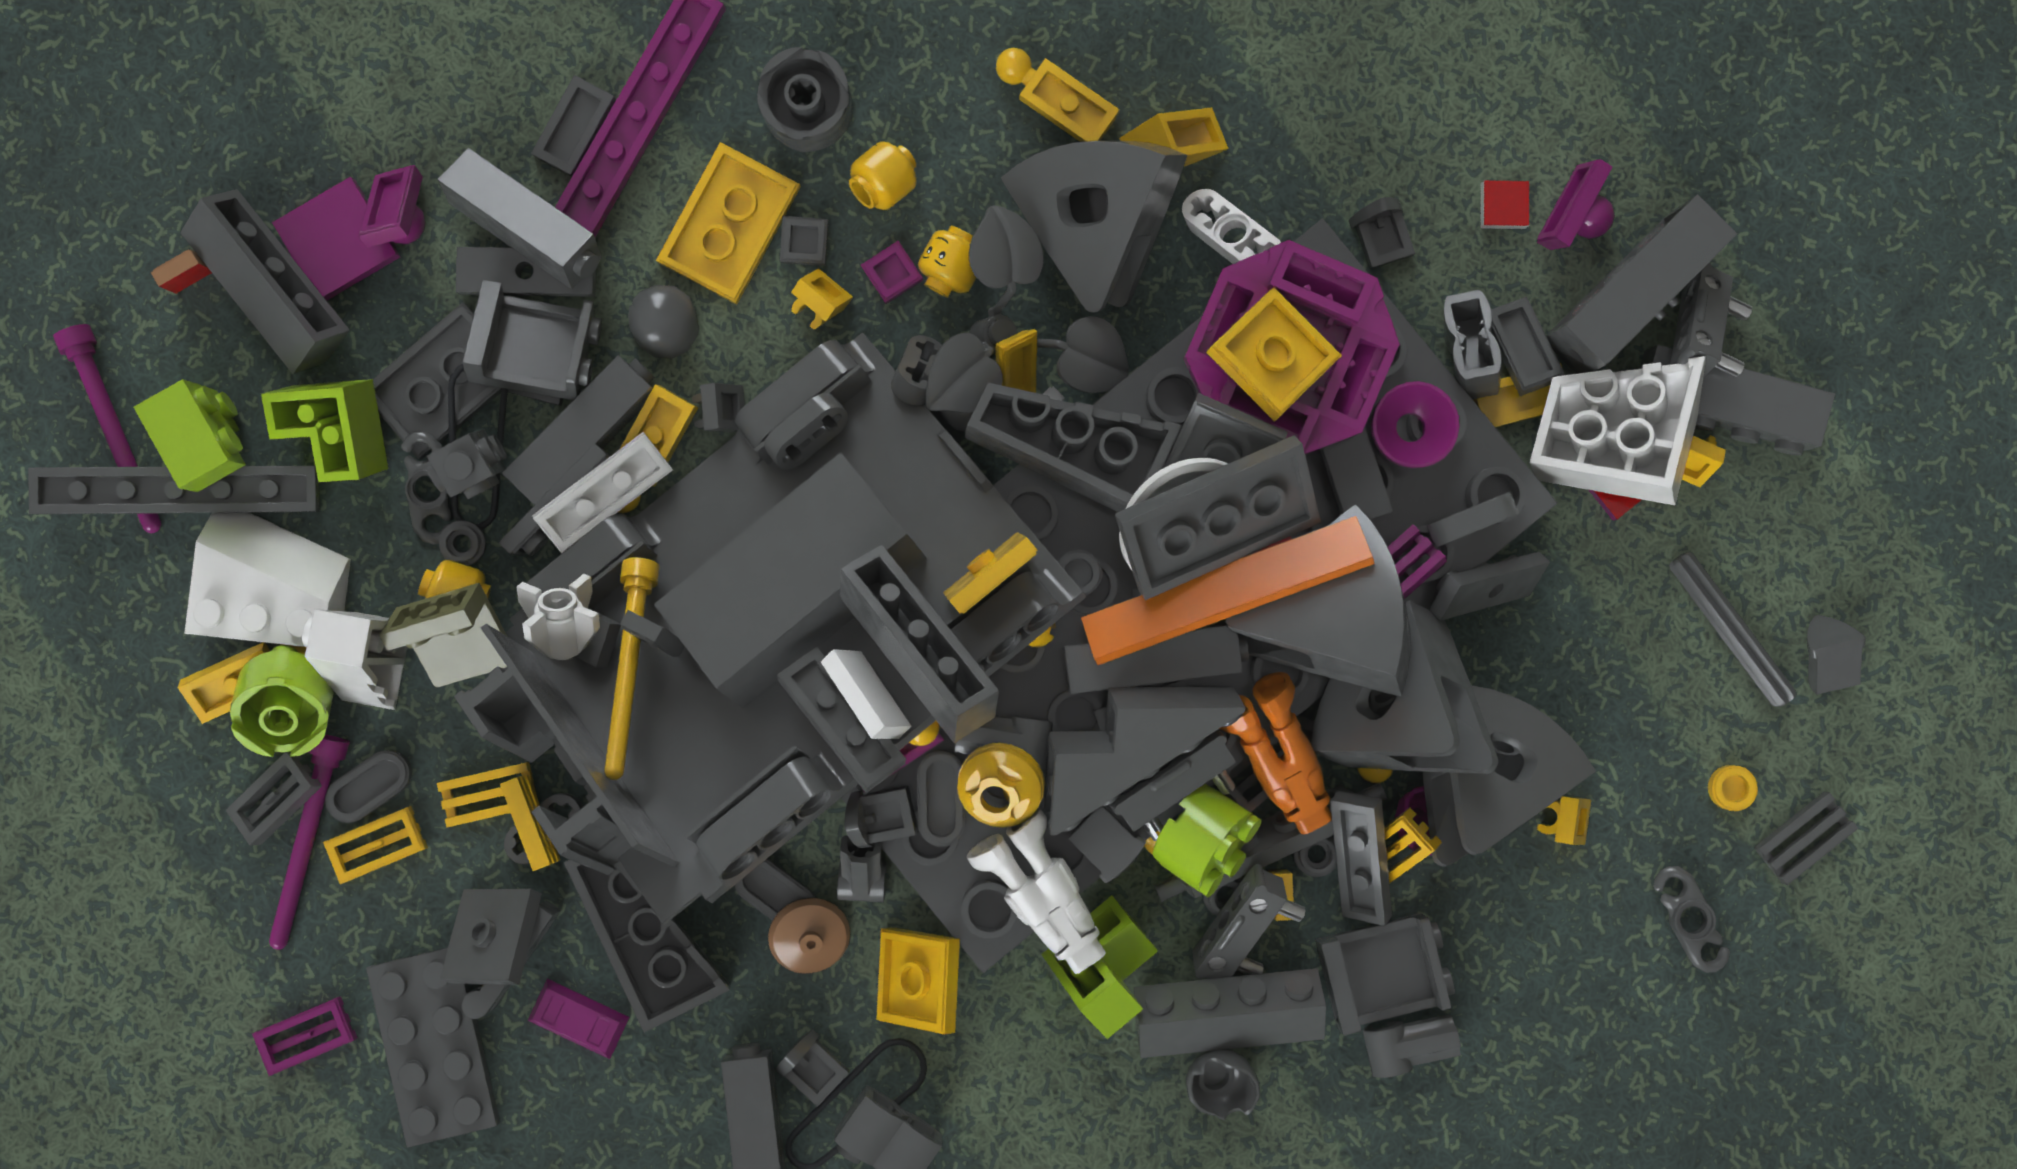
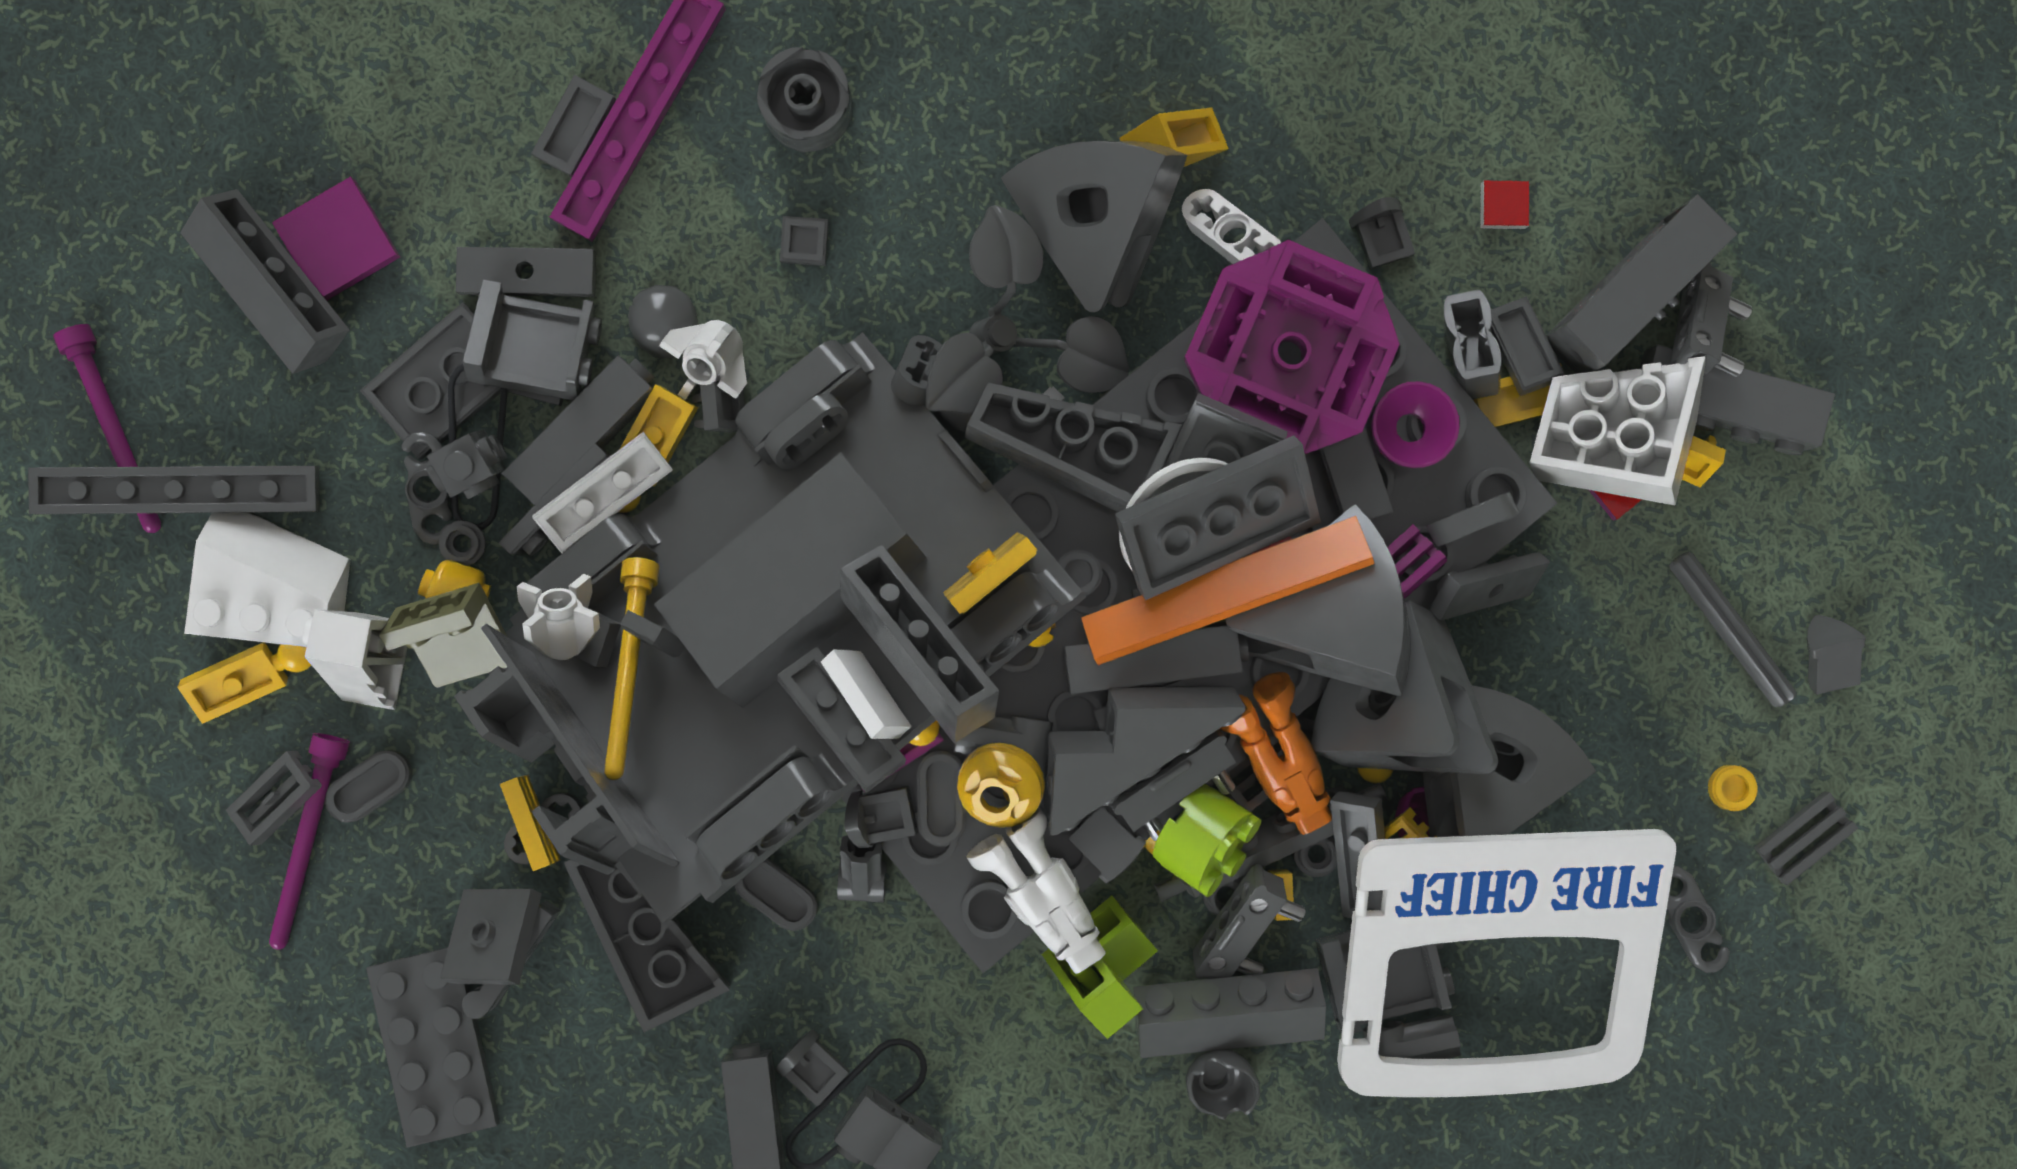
lime brick [133,379,246,492] -> none
tile [151,249,212,294] -> none
lime brick [230,645,334,757] -> none
magenta tile [252,996,358,1076] -> none
lime brick [261,379,388,482] -> none
yellow tile [323,806,428,884] -> none
magenta tile [358,165,425,248] -> none
brick [437,148,602,289] -> none
yellow tile [437,762,537,828] -> none
magenta tile [527,978,630,1059] -> none
yellow tile [656,142,801,305] -> none
medium nougat piece [768,898,850,974] -> none
yellow tile [791,268,853,330] -> none
yellow head [849,141,917,210] -> none
magenta tile [861,241,923,304] -> none
yellow plate [876,928,960,1035] -> none
yellow head [918,226,977,298] -> none
yellow plate [996,48,1120,142] -> none
yellow tile [996,329,1037,393] -> none
yellow plate [1206,287,1342,422] -> none
magenta tile [1537,159,1615,250] -> none
yellow tile [1537,796,1591,845] -> none
none -> white brick [659,320,747,400]
none -> white door [1337,829,1676,1097]

